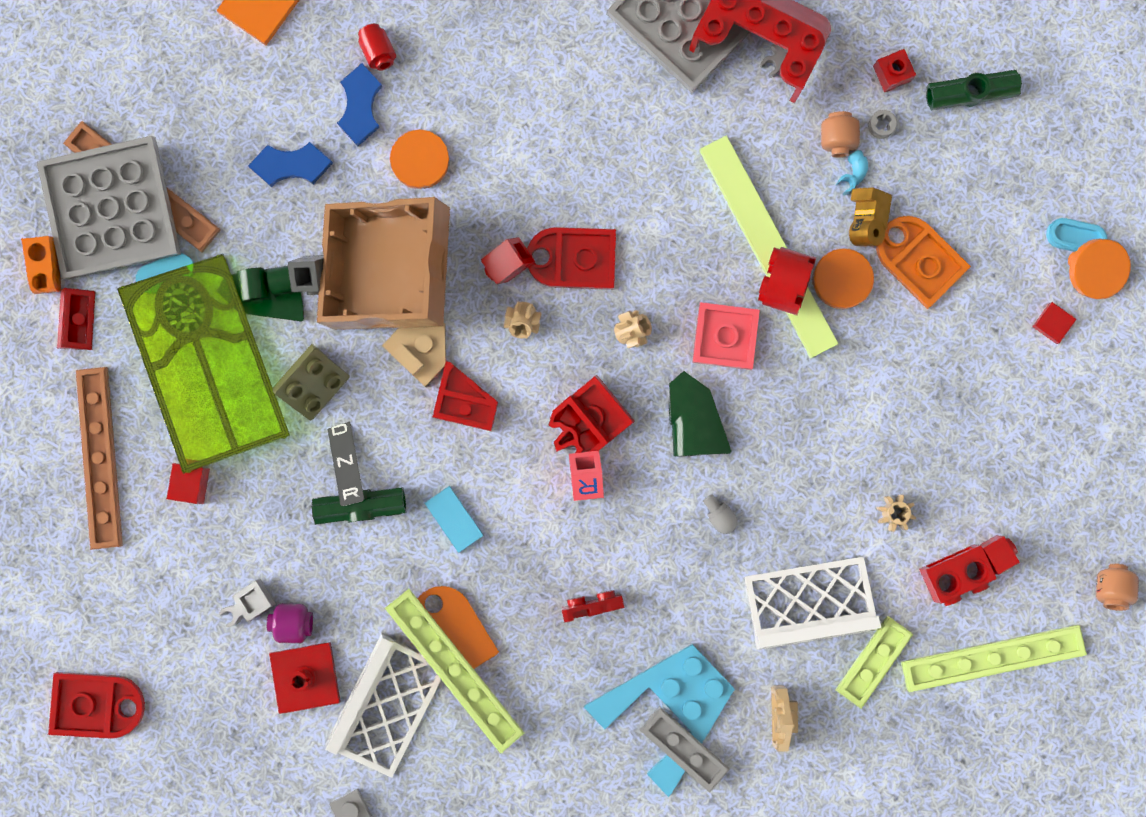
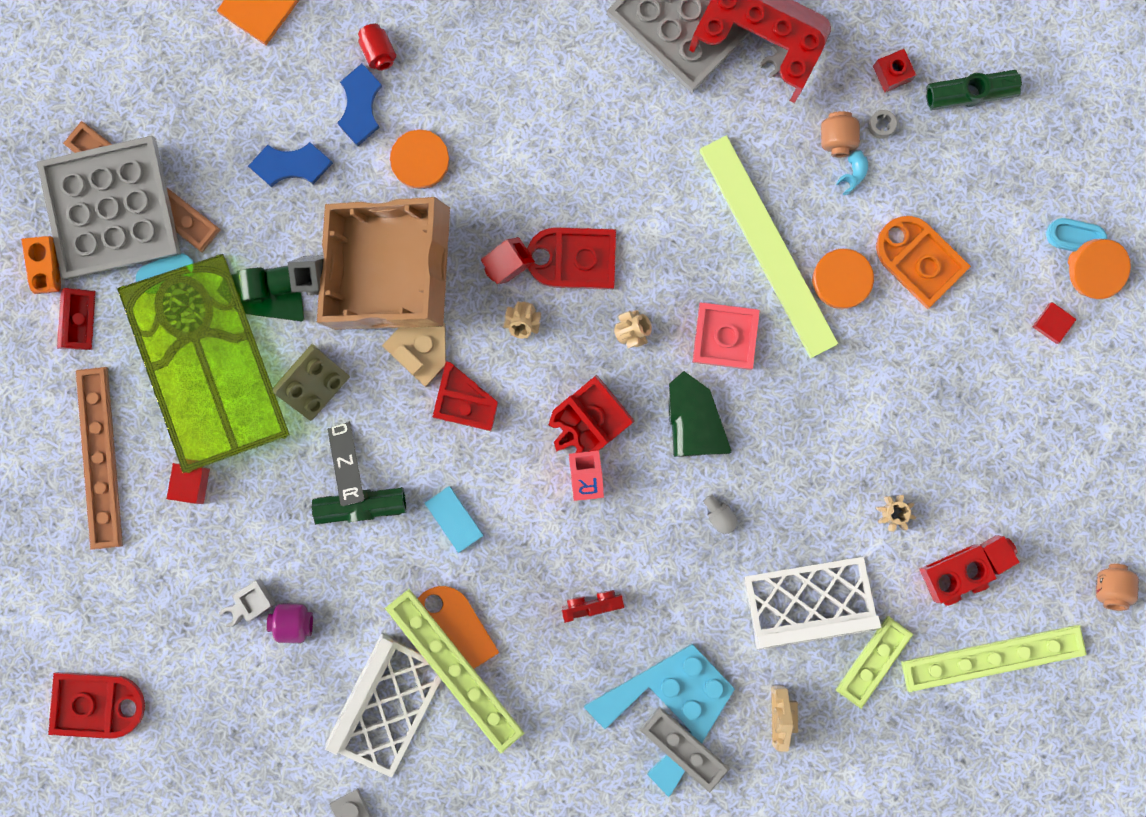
red tile [269,642,341,714] -> none
red brick [758,247,817,316] -> none
pearl gold leg [849,187,892,247] -> none

